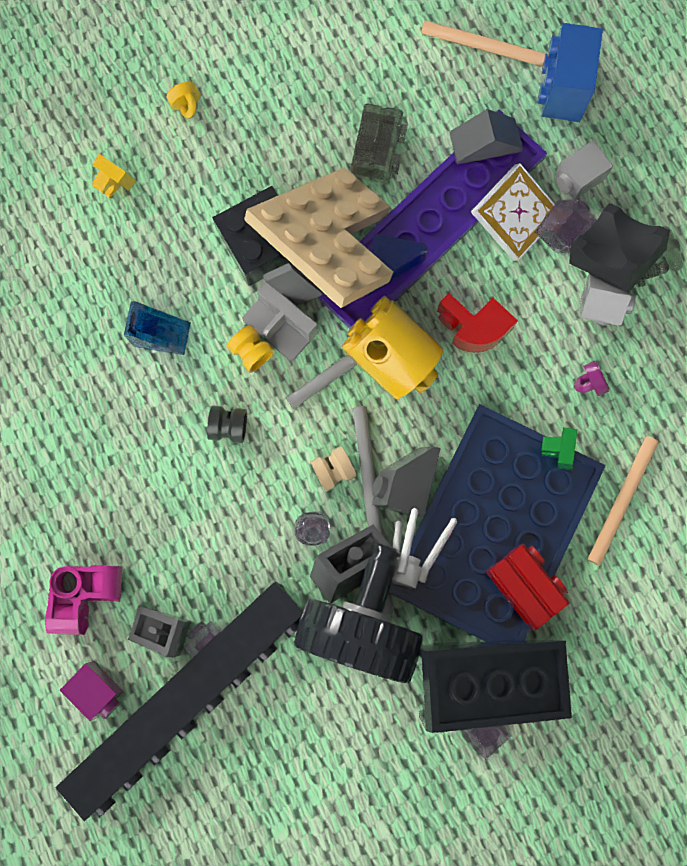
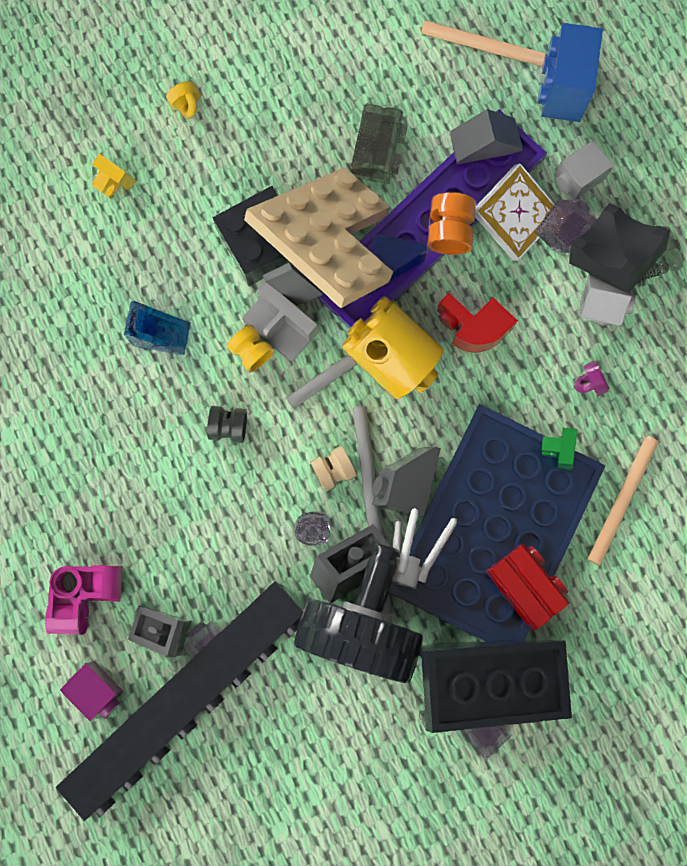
none -> orange wheel [428,193,476,255]

